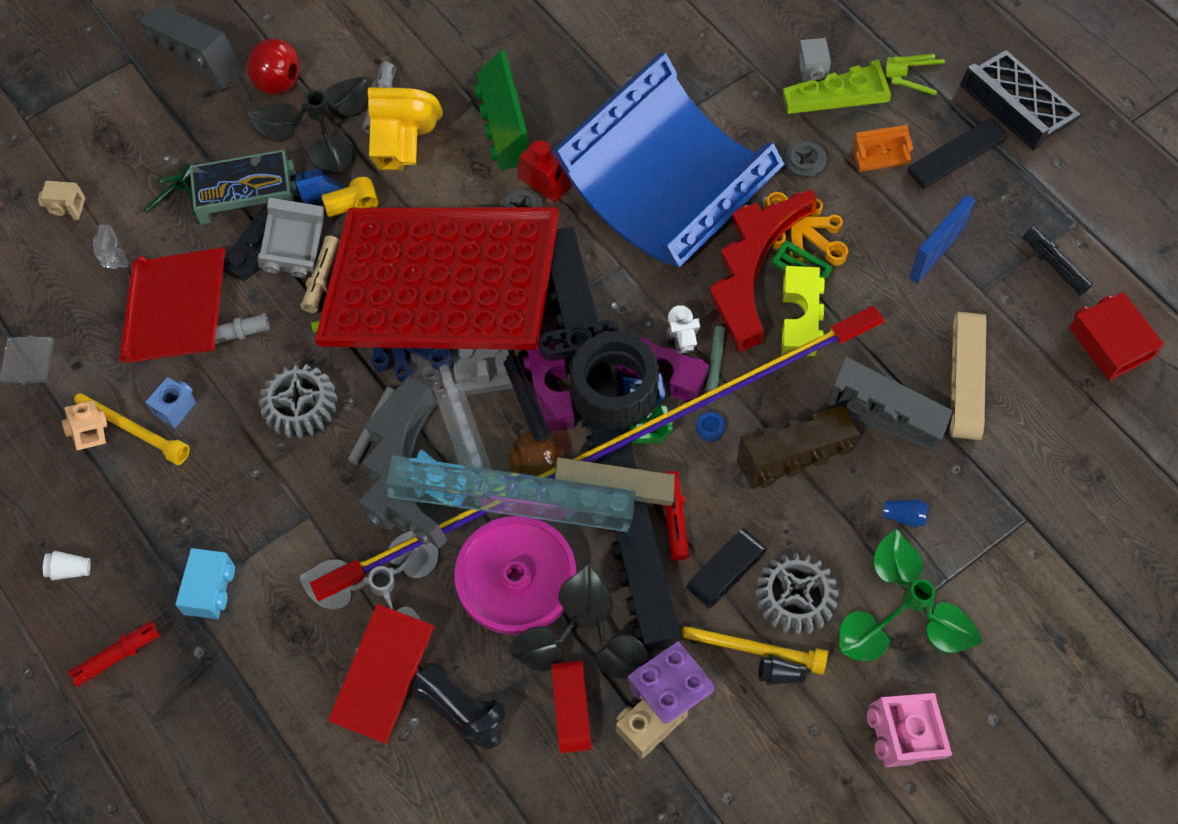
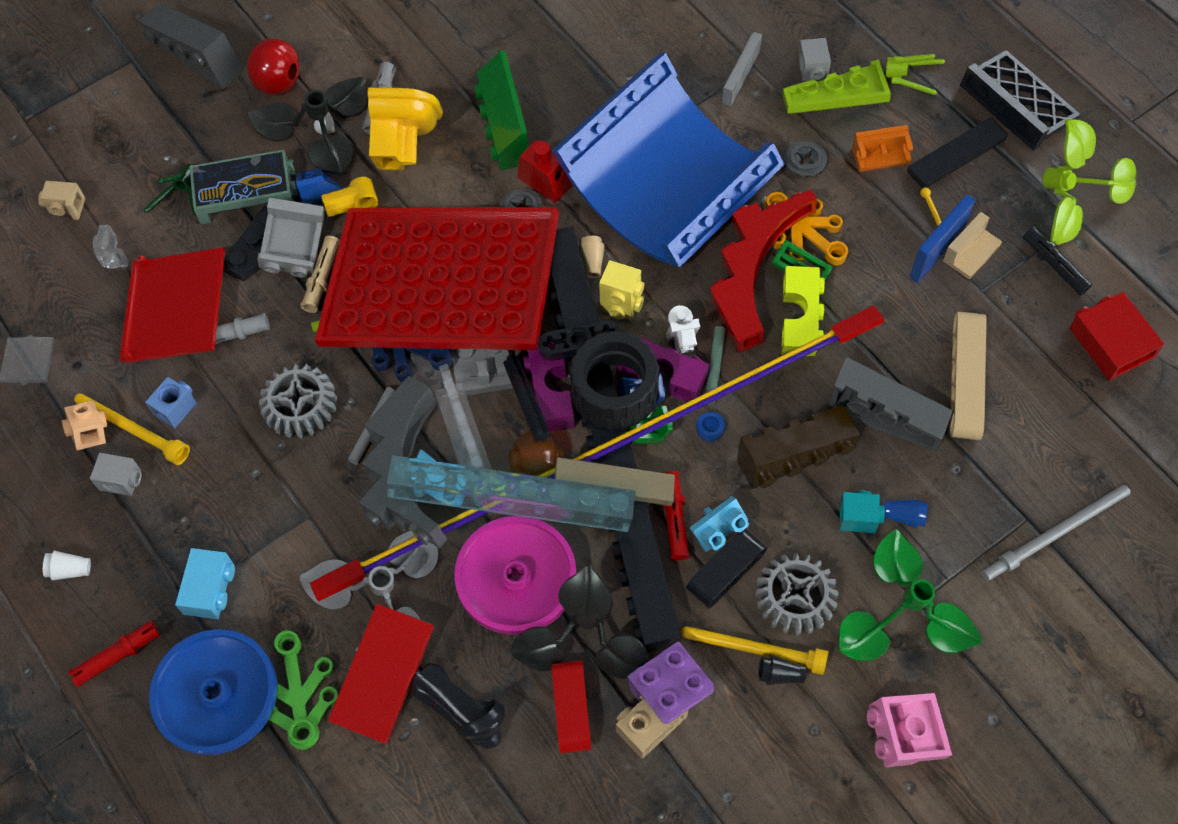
none -> light grey brick [90,453,142,496]
none -> blue dish [149,629,277,756]
none -> bright green plant [267,630,339,750]
none -> white hinge [314,112,335,135]
none -> tan cone [578,236,605,278]
none -> light yellow brick [599,260,644,321]
none -> medium azure hips [690,496,749,552]
none -> light grey tile [722,32,762,107]
none -> teal brick [839,490,885,533]
none -> yellow hinge [920,187,942,226]
none -> tan panel [943,212,1002,279]
none -> light grey bar [981,484,1131,581]
none -> lime plant [1042,119,1136,245]

